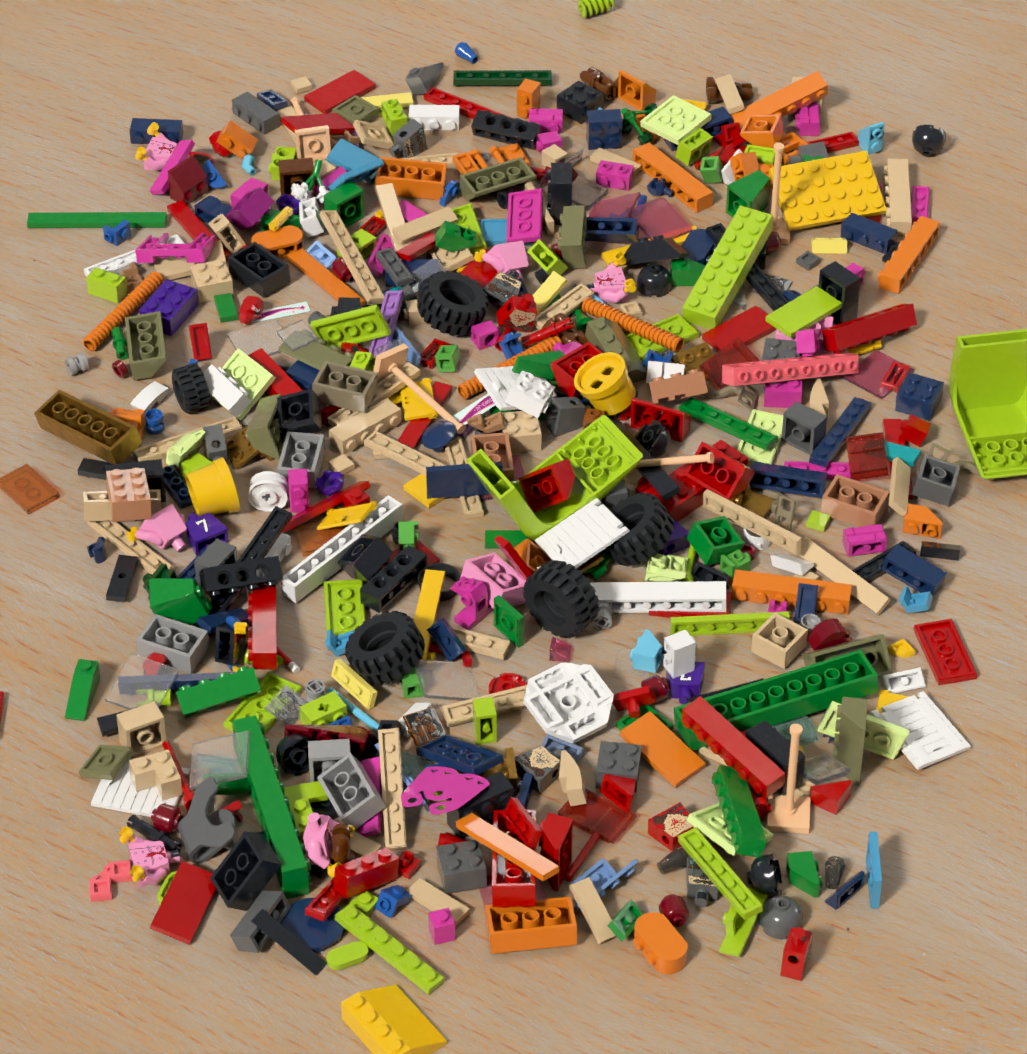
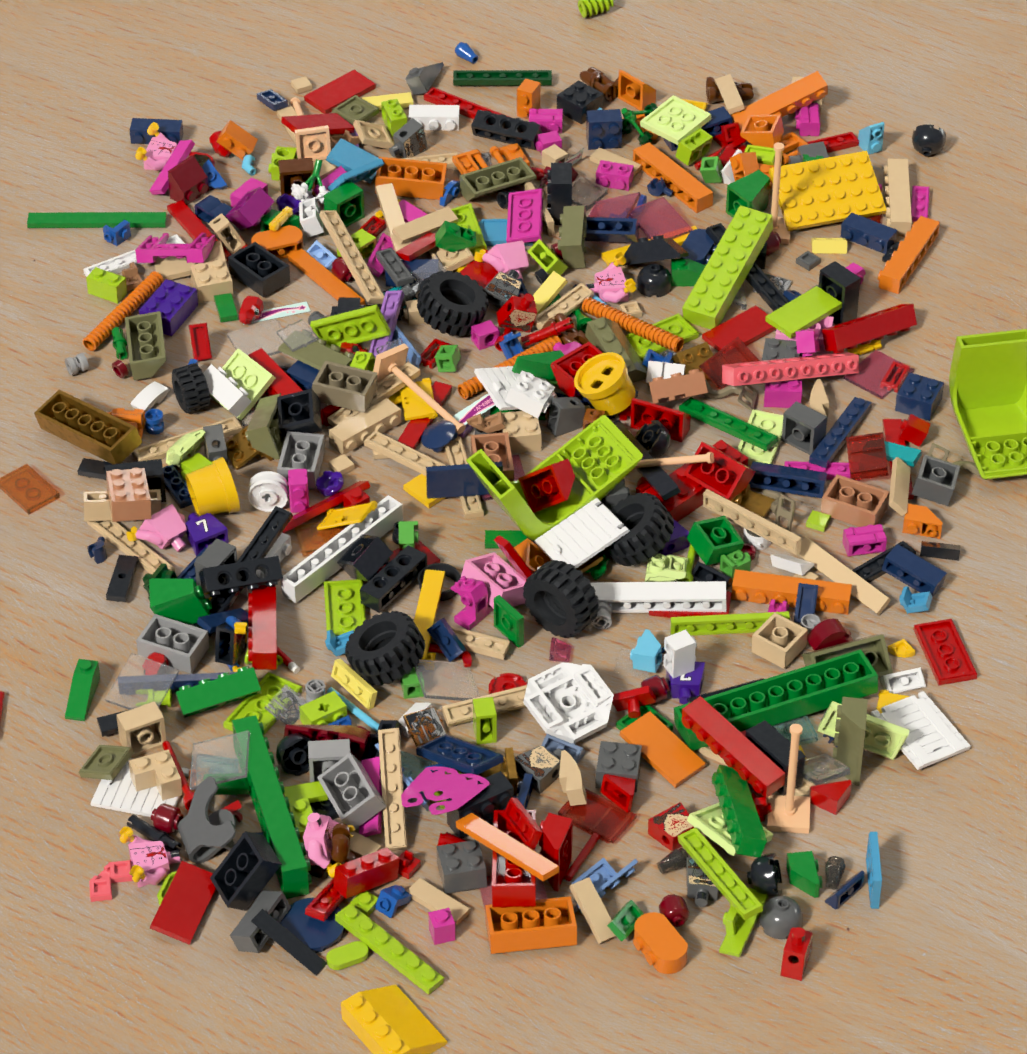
dark grey brick [232,92,280,135] -> none

